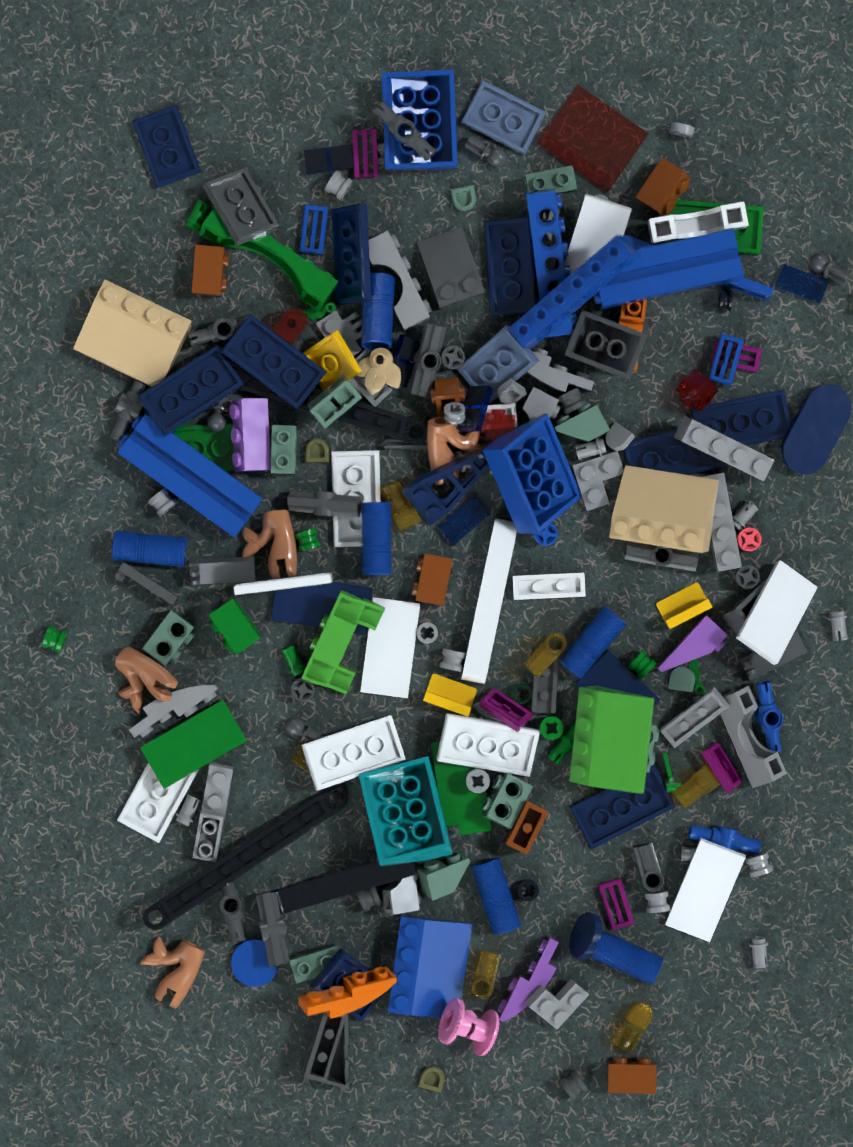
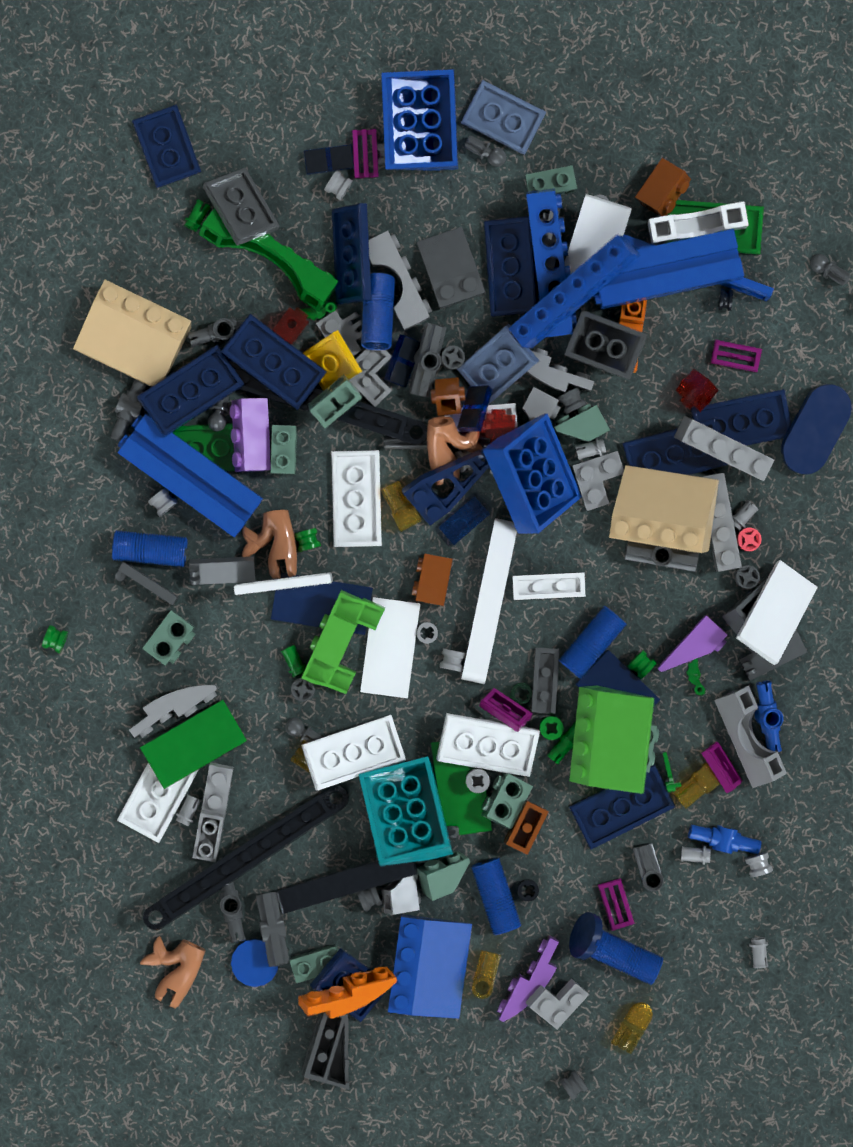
nougat piece [115,647,178,714] -> none
dark orange brick [192,245,229,297] -> none
green brick [208,598,262,655] -> none
dark grey piece [287,490,362,517] -> none
blue tile [299,204,329,255] -> none
olive tile [305,438,330,463] -> none
tan plate [356,348,401,395] -> none
blue piece [361,502,392,575] -> none
dark grey pin [373,101,437,162] -> none
olive tile [418,1066,445,1093] -> none
yellow panel [423,674,477,717] -> none
bright pink hose [438,998,500,1056] -> none
light grey bush [444,402,465,424] -> none
sand green tile [450,185,476,212] -> none
light grey tile [497,378,527,404] -> none
clear yellow piece [523,633,567,678] -> none
blue wheel [532,522,558,546] -> none
clear red piece [537,85,648,192] -> none
light grey tile [606,422,635,451] -> none
dark orange brick [607,1057,657,1094] -> none
light grey wheel [644,890,670,913] -> none
yellow panel [656,582,712,629] -> none
light grey tile [660,687,730,748] -> none
white tile [665,838,745,942] -> none
sand green tile [668,667,695,693] -> none
light grey tile [669,122,695,139] -> none
blue tile [708,333,744,386] -> none
clear blue tile [775,264,829,304] -> none
light grey pin [828,610,848,641] -> none

